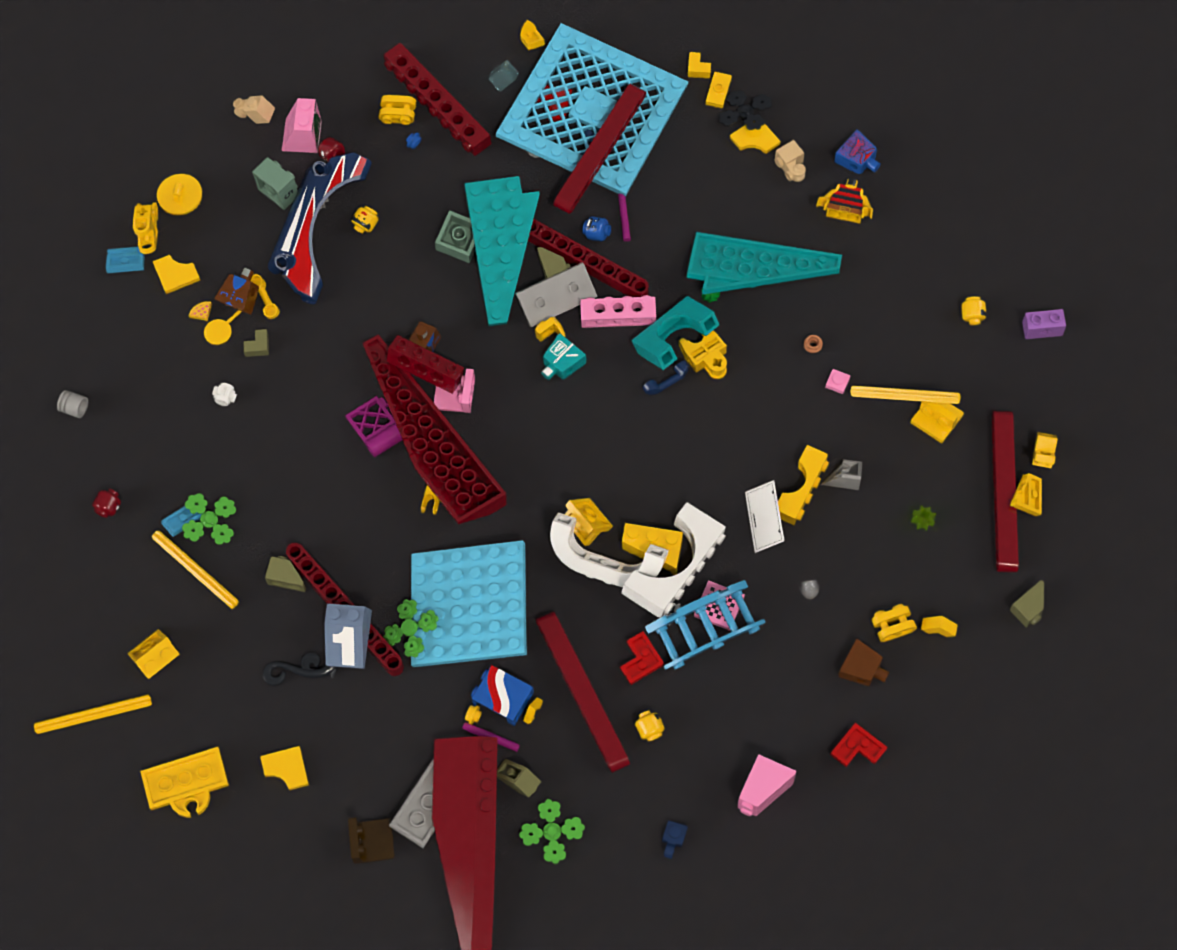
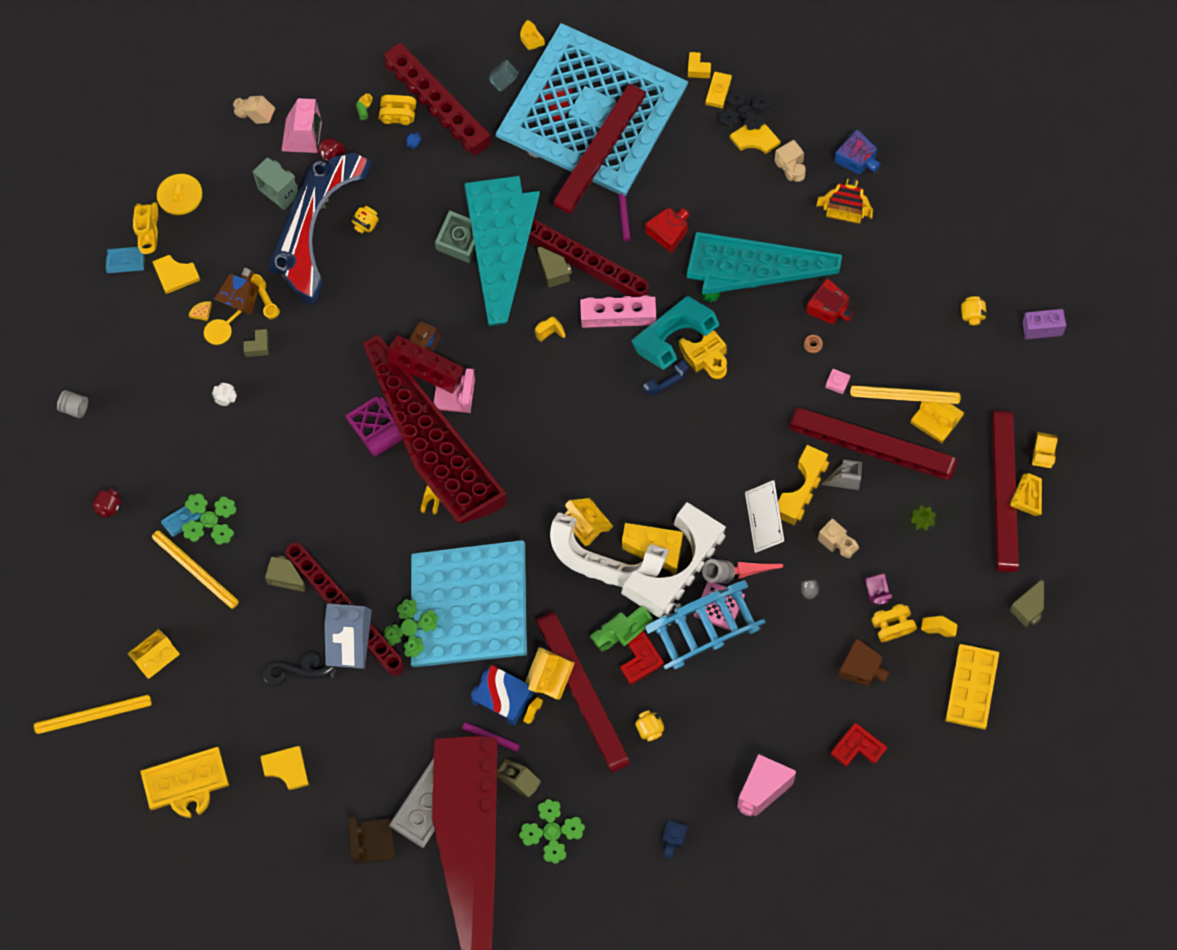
yellow plate [465,705,482,725] -> none
light grey plate [516,262,598,327] -> none
teal torso [541,333,587,380] -> none
blue head [583,216,611,242] -> none
none -> arm [356,93,373,120]
none -> yellow bracket [525,647,575,700]
none -> bright green plate [589,605,654,652]
none -> red torso [645,208,689,253]
none -> light grey piece [702,559,735,584]
none -> coral piece [734,562,783,579]
none -> dark red beam [789,408,958,480]
none -> torso [806,279,854,324]
none -> tan brick [818,519,859,558]
none -> magenta bracket [864,573,893,605]
none -> yellow plate [945,644,999,730]

